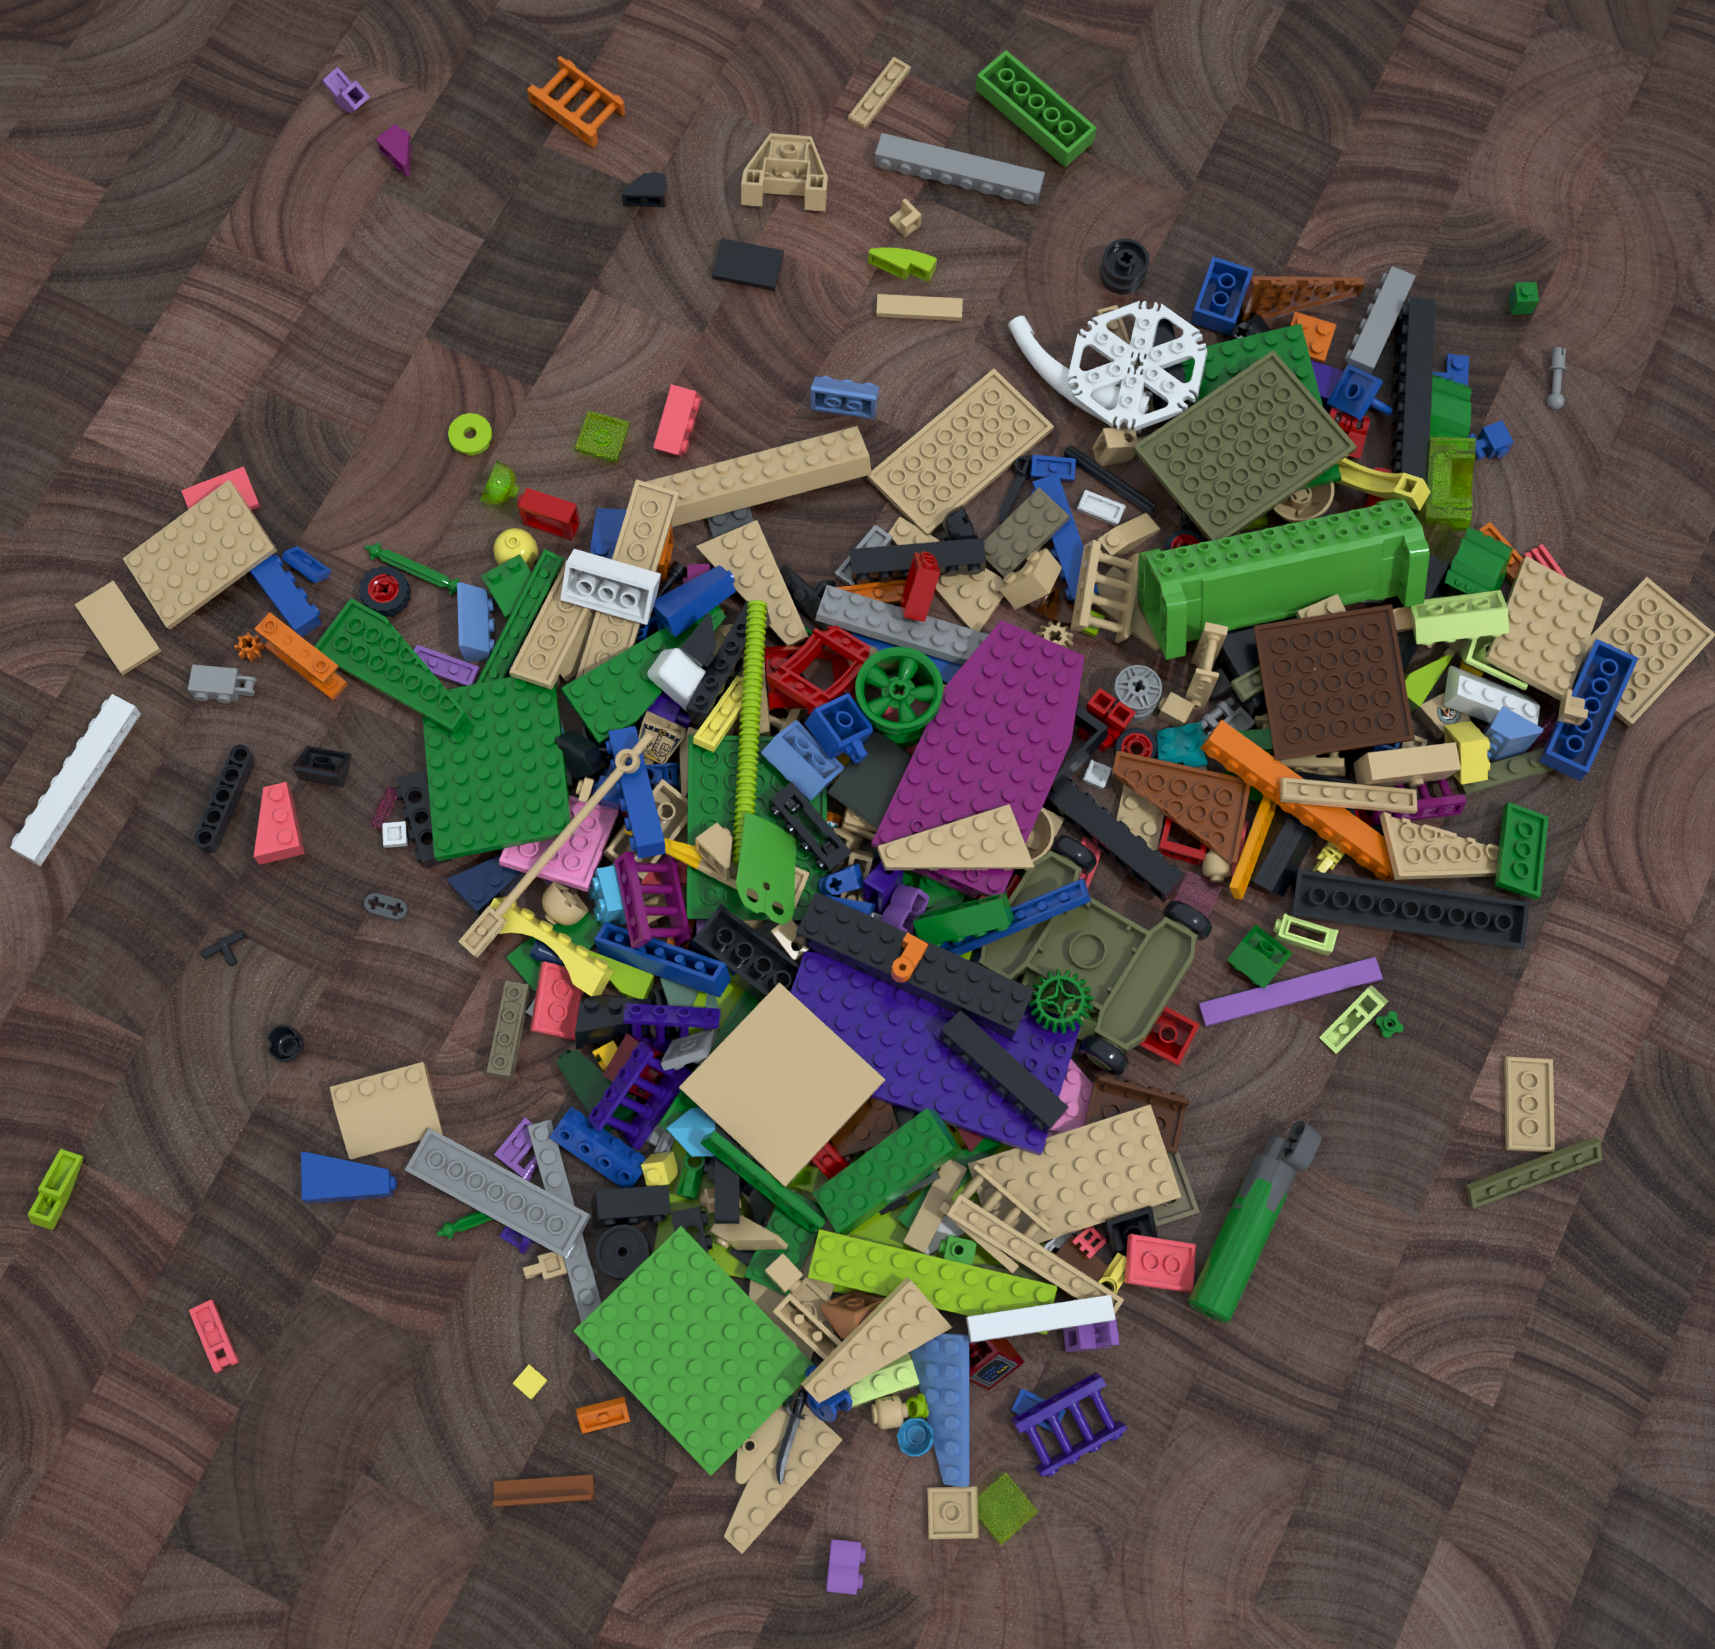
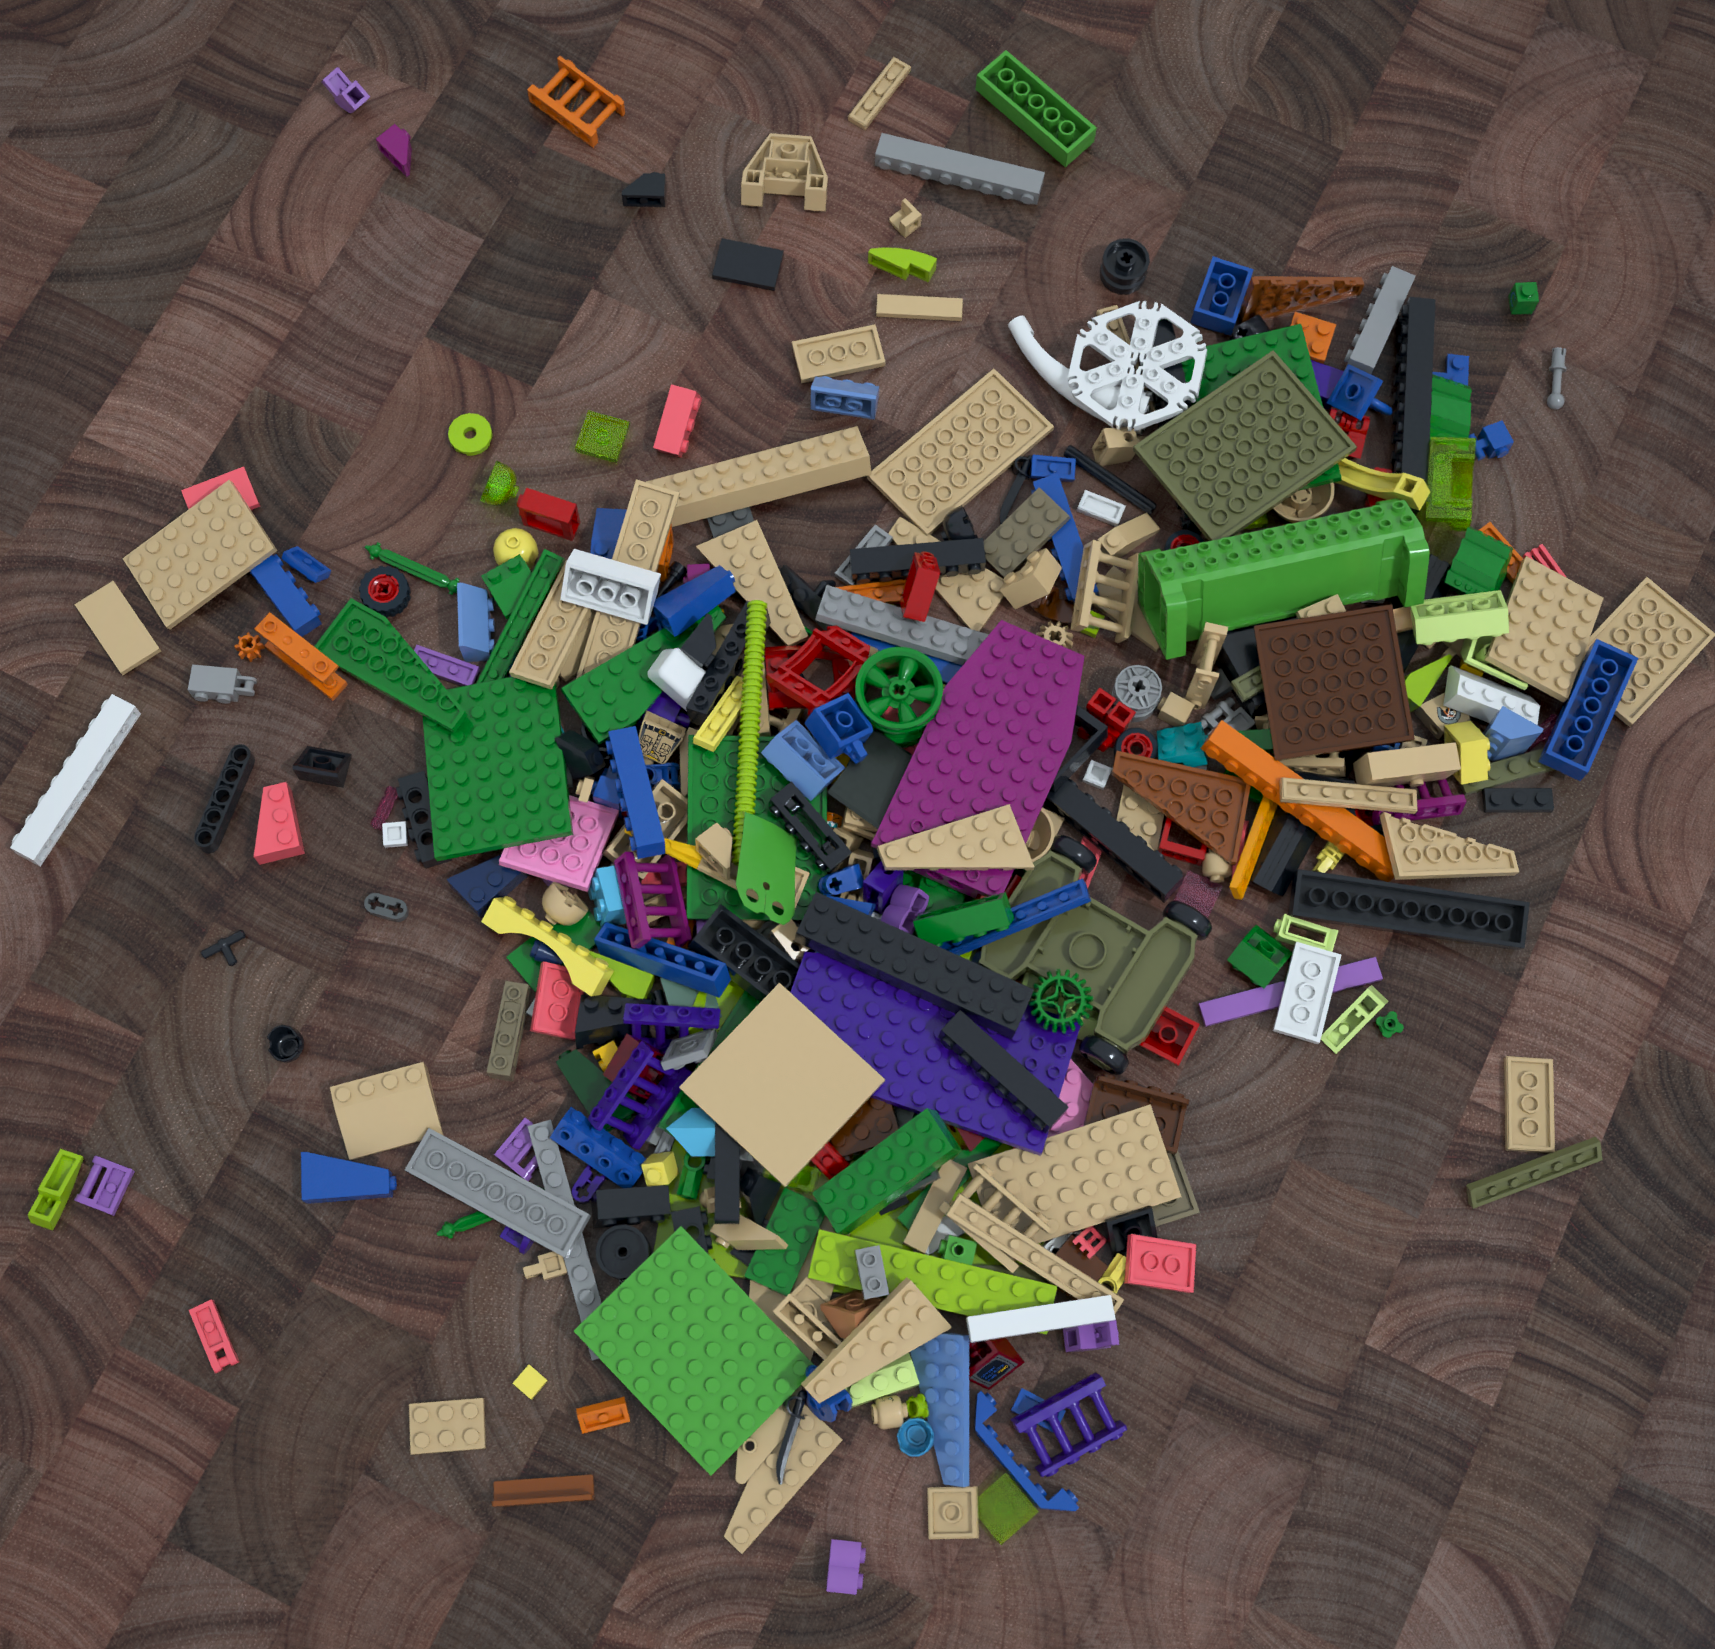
tan bar [458,732,654,958] -> none
green tile [700,1131,826,1233] -> none
tan brick [764,1254,803,1294] -> none
orange leg [891,932,928,983] -> none
green piece [1187,1120,1322,1323] -> none
green plate [1495,802,1549,900] -> none
tan panel [1558,689,1588,726] -> none
none -> medium lavender plate [74,1156,135,1216]
none -> tan plate [409,1398,486,1455]
none -> dark purple beam [572,1165,607,1204]
none -> tan plate [792,324,886,384]
none -> light grey brick [854,1245,889,1300]
none -> blue slope [973,1391,1079,1512]
none -> white plate [1273,942,1341,1044]
none -> black plate [1482,788,1554,813]

